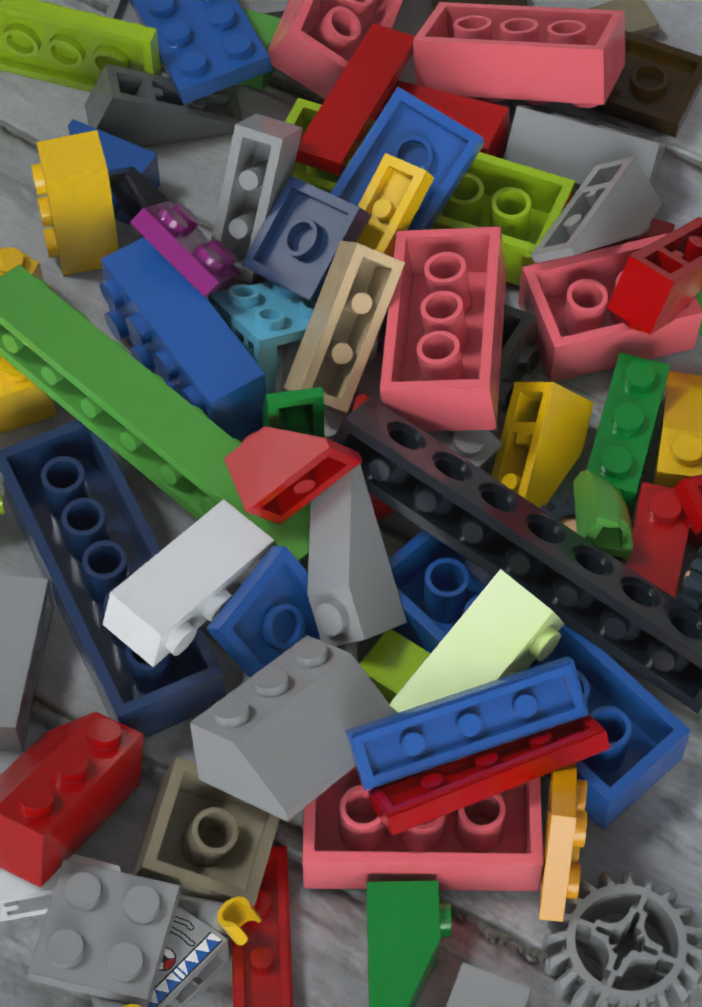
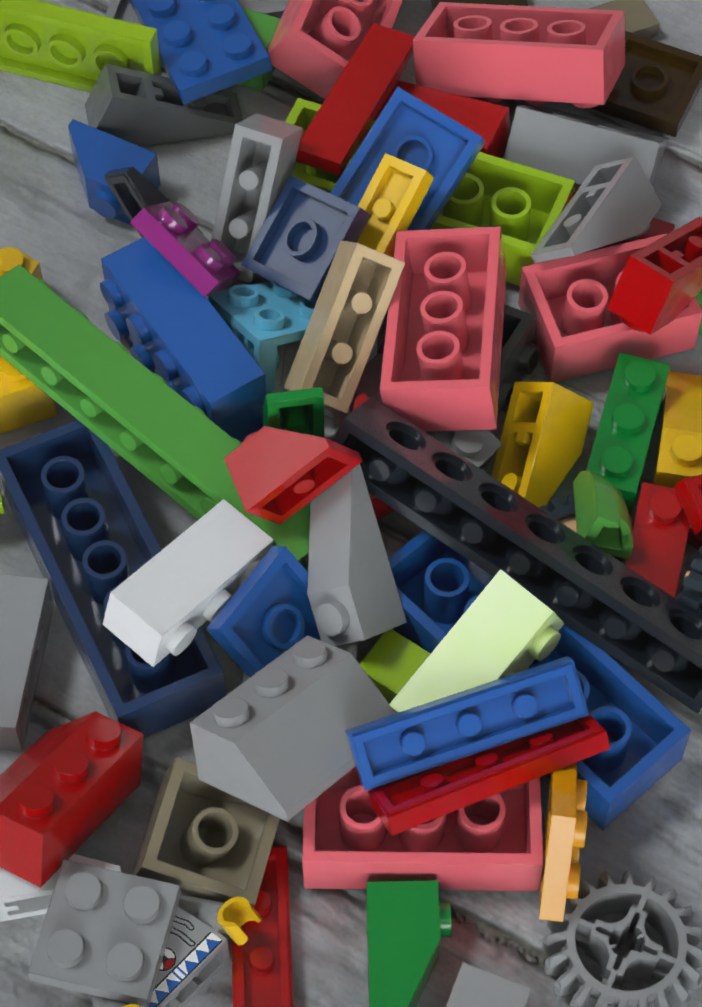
yellow brick [31,130,119,276] -> none

